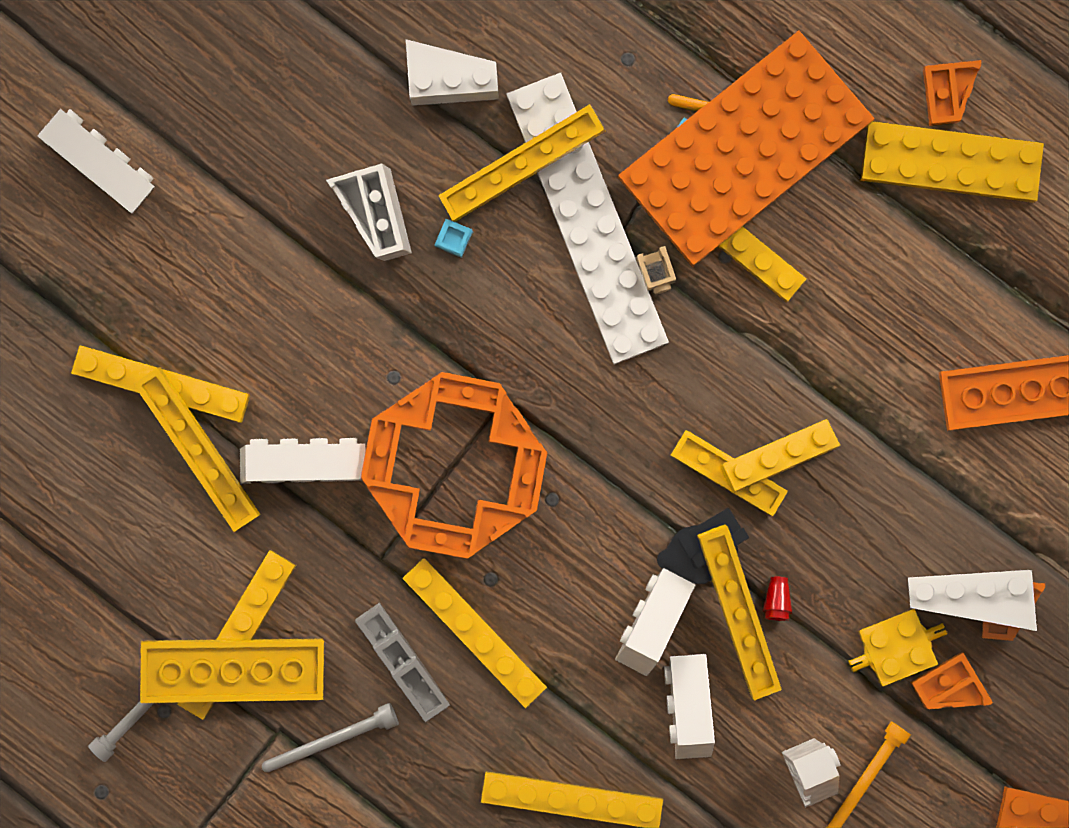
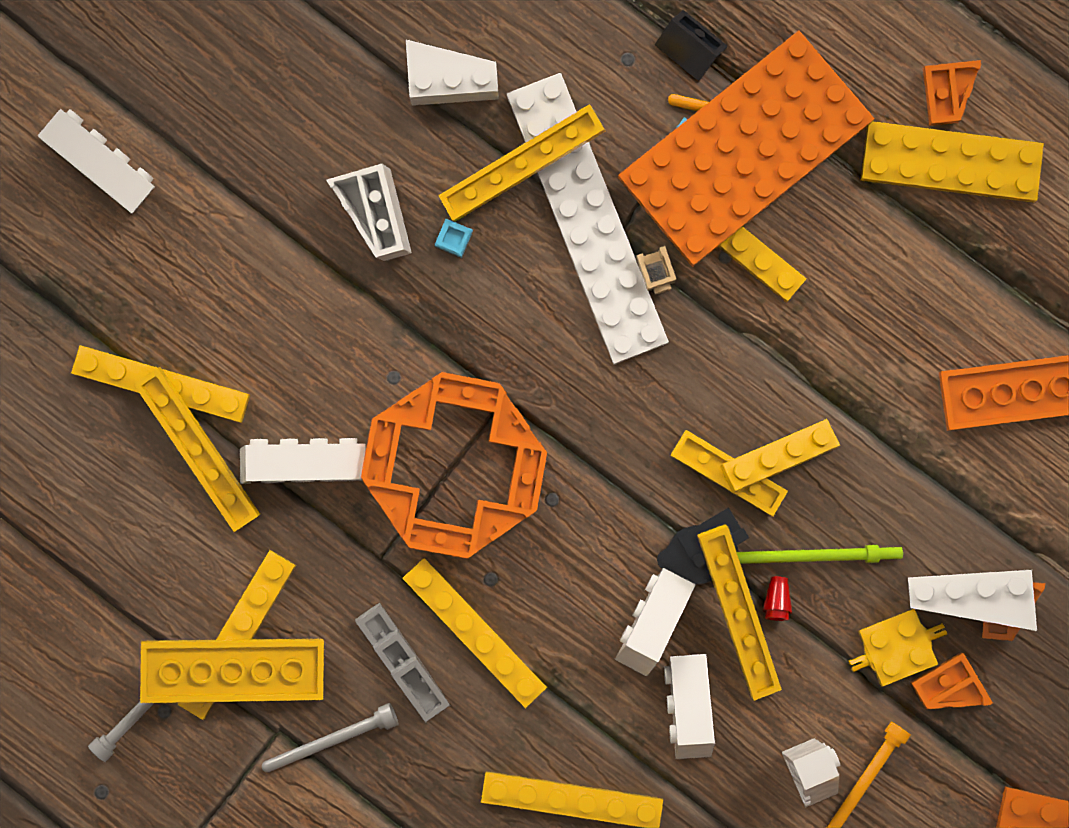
none -> black panel [655,10,728,81]
none -> lime bar [737,545,903,564]

